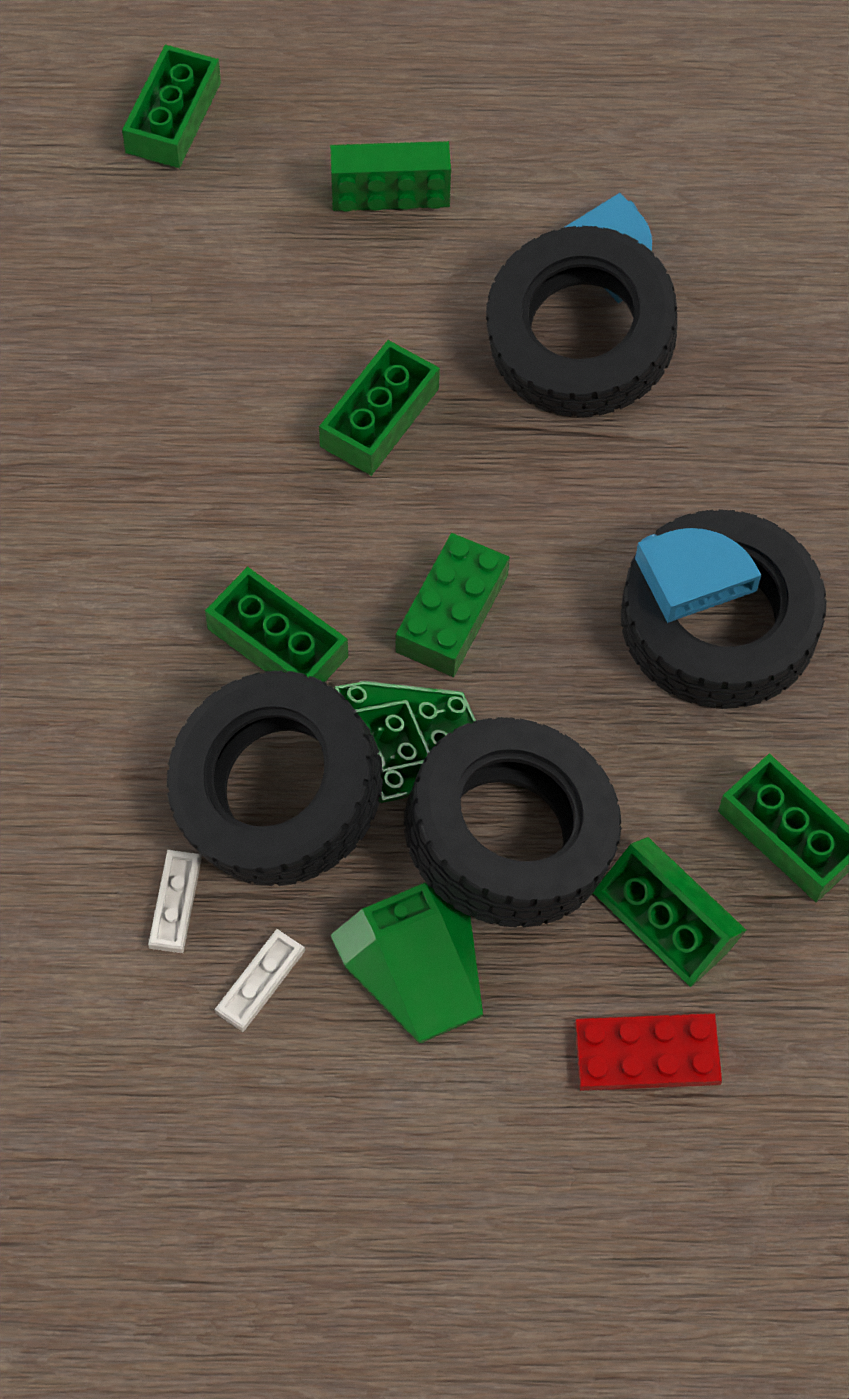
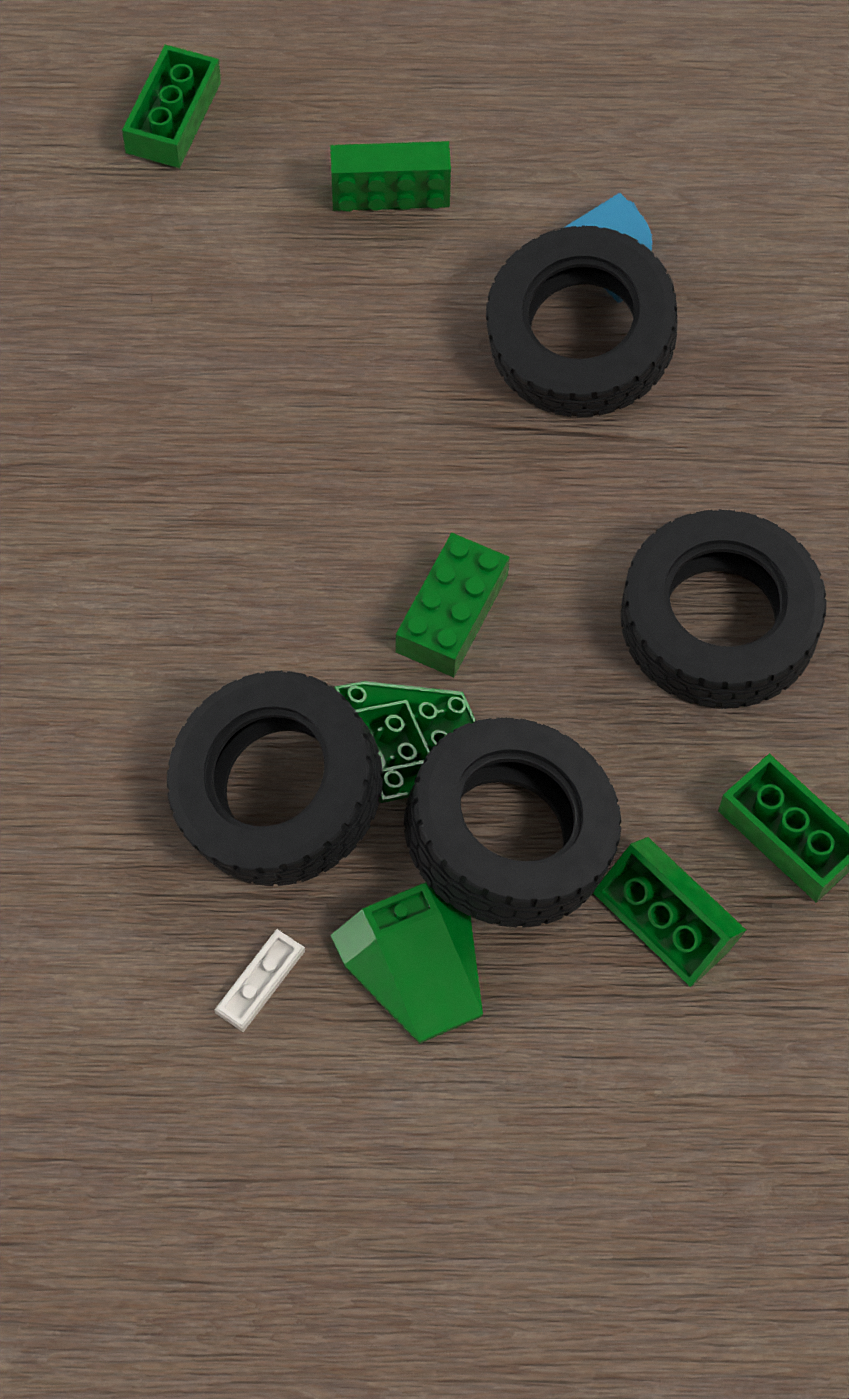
white tile [148,850,202,953] -> none
green brick [205,566,348,682] -> none
green brick [319,340,440,476] -> none
red plate [575,1013,722,1091] -> none
dark azure brick [635,528,761,623] -> none

